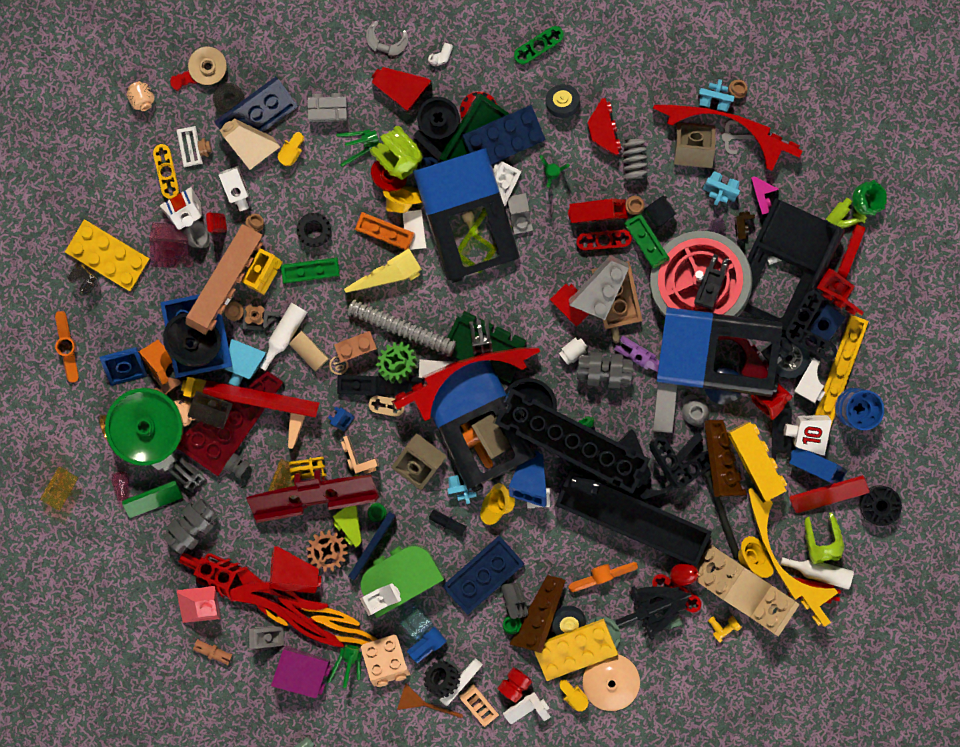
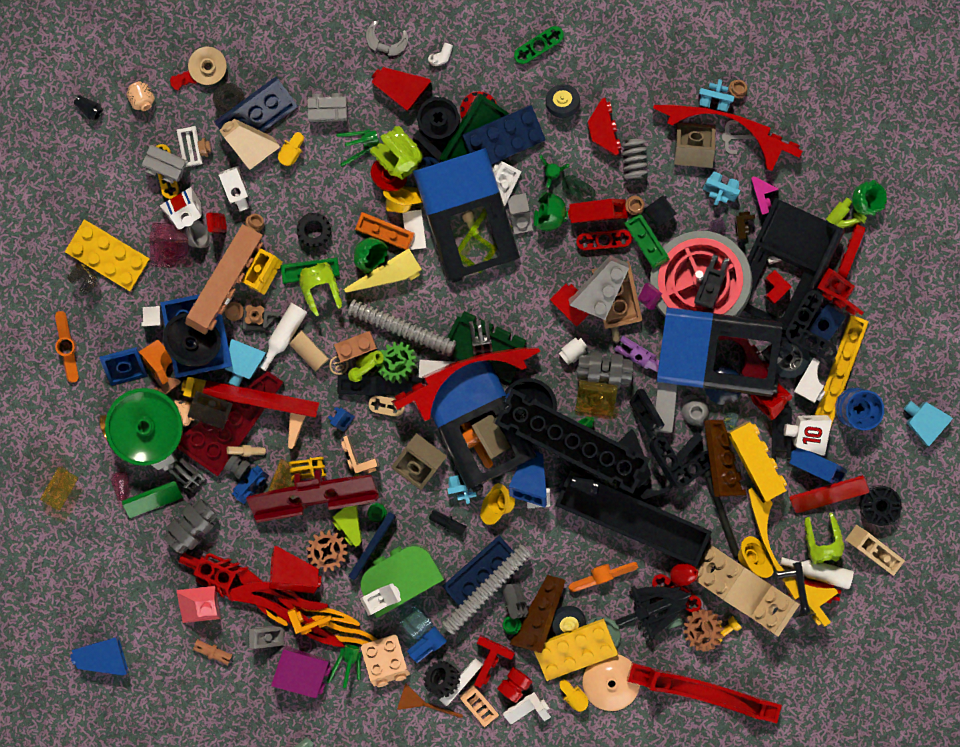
none -> blue slope [70,636,129,675]
none -> black cone [74,95,103,121]
none -> white panel [141,306,163,326]
none -> light grey brick [142,145,188,184]
none -> tan bar [227,445,266,457]
none -> blue hinge [232,465,269,504]
none -> light orange bracket [287,608,332,635]
none -> lime piece [299,262,342,316]
none -> lime plant [348,350,384,382]
none -> green hair [354,238,388,274]
none -> light grey piece [442,544,532,635]
none -> red bracket [474,635,515,688]
none -> green cylinder [533,192,568,231]
none -> clear green beam [562,175,595,202]
none -> clear yellow tile [575,380,618,416]
none -> red slope [627,662,782,724]
none -> black hinge [629,389,664,440]
none -> magenta plate [637,283,662,310]
none -> nougat gear [683,609,724,652]
none -> clear light blue hinge [724,412,740,429]
none -> red piece [764,270,792,304]
none -> black piece [777,562,816,617]
none -> tan slope [845,525,905,576]
none -> medium azure torso [904,401,953,446]

